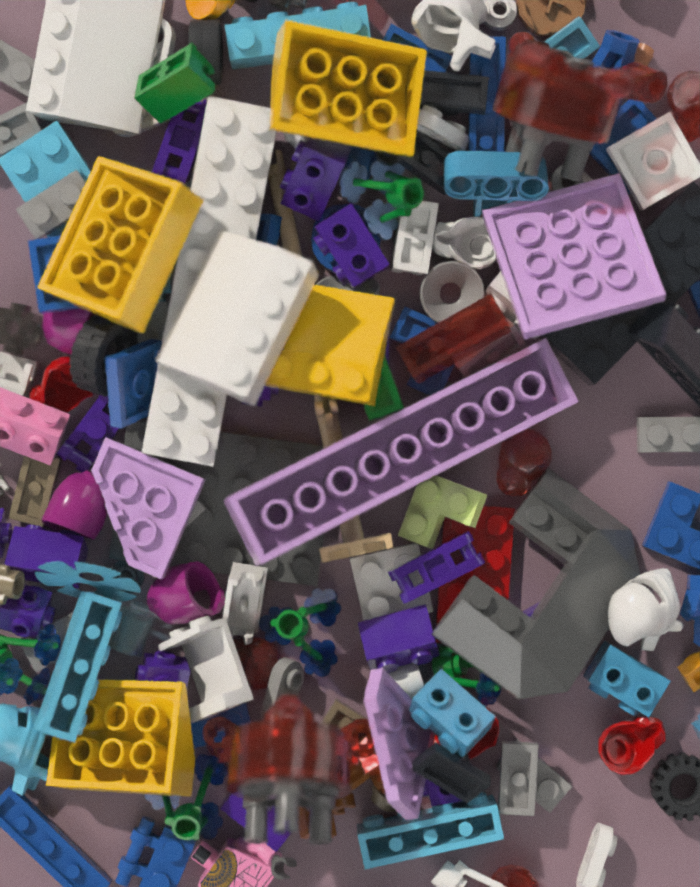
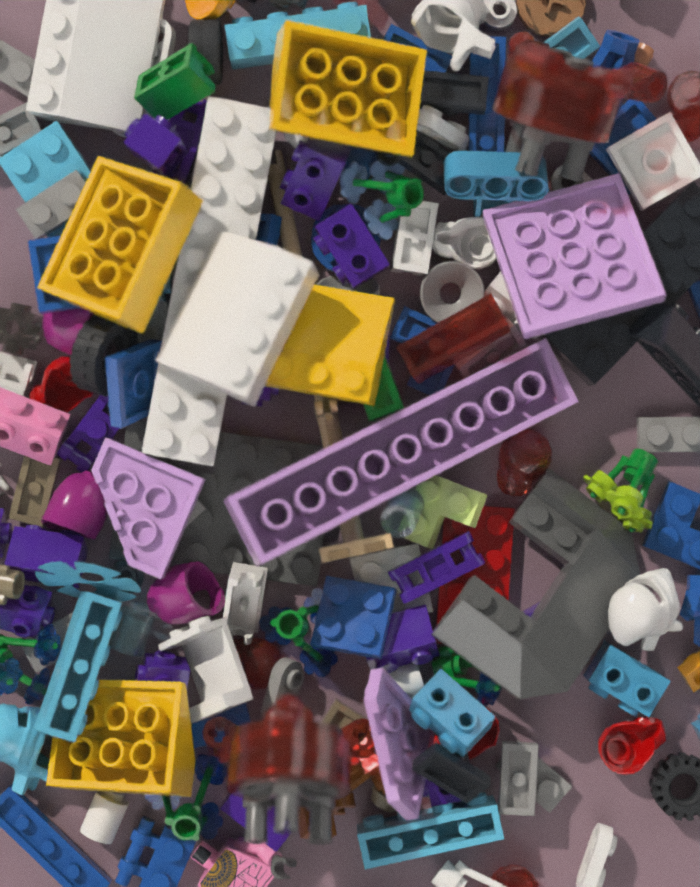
none -> white brick [80,791,129,844]
none -> dark purple brick [124,113,189,179]
none -> blue plate [310,576,397,660]
none -> clear light blue brick [381,488,424,538]
none -> plant [583,448,658,533]

